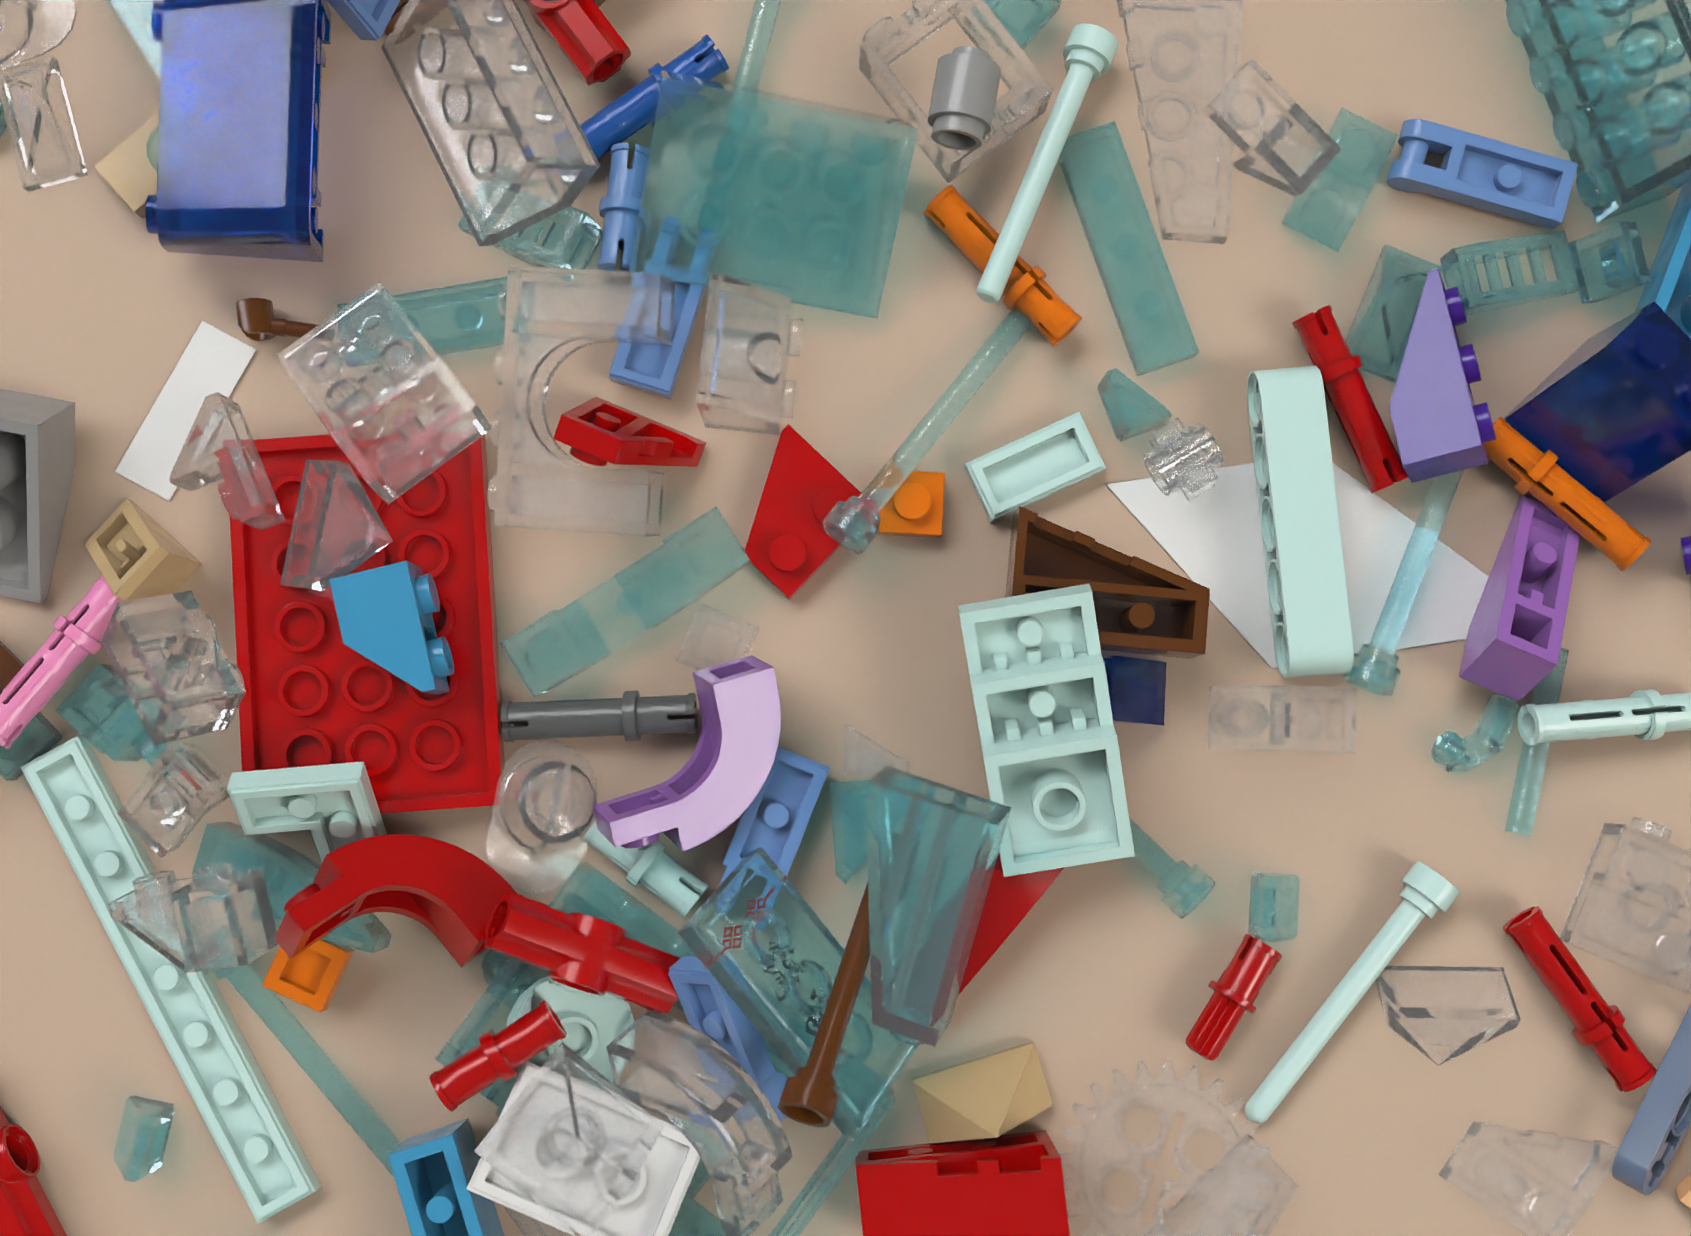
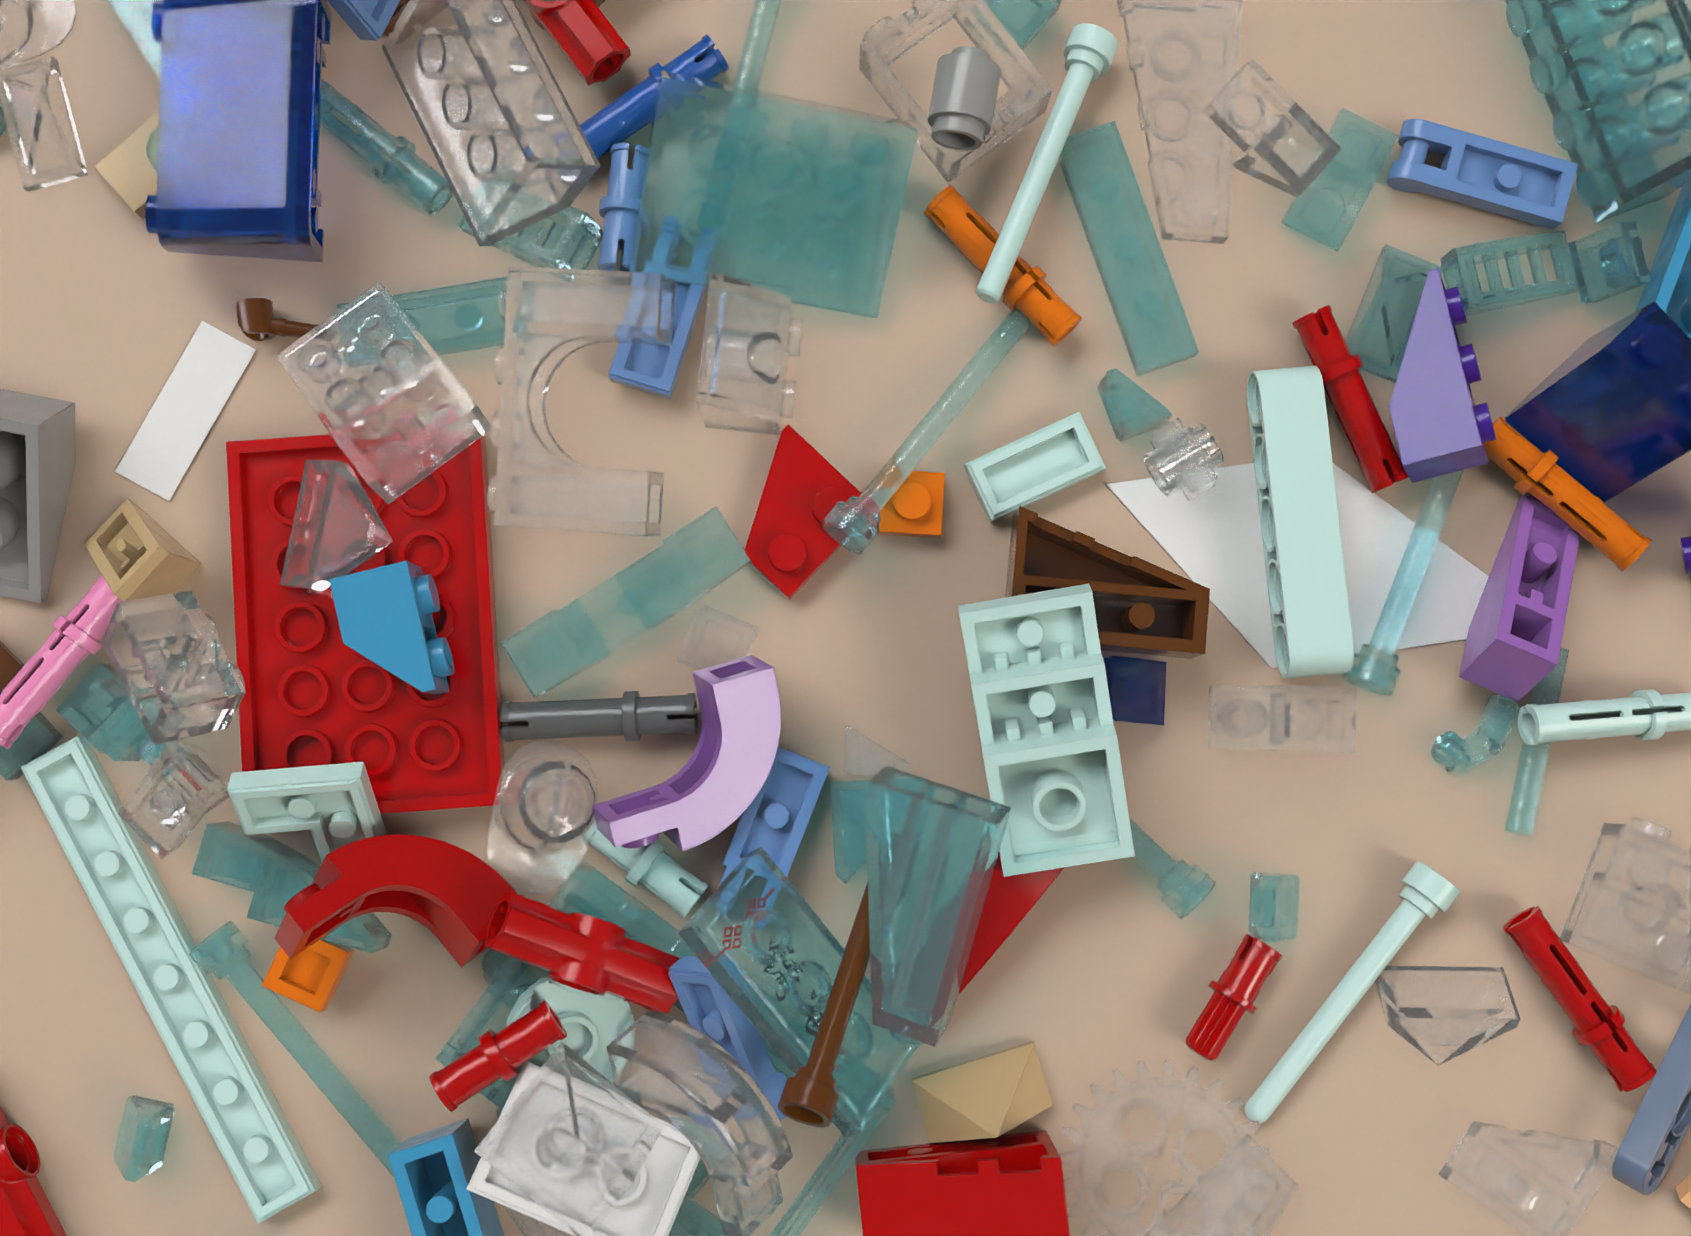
clear slope [108,862,278,973] -> none
clear slope [169,392,285,530] -> none
red wing [553,397,707,467] -> none
none -> clear light blue pin [286,68,455,215]

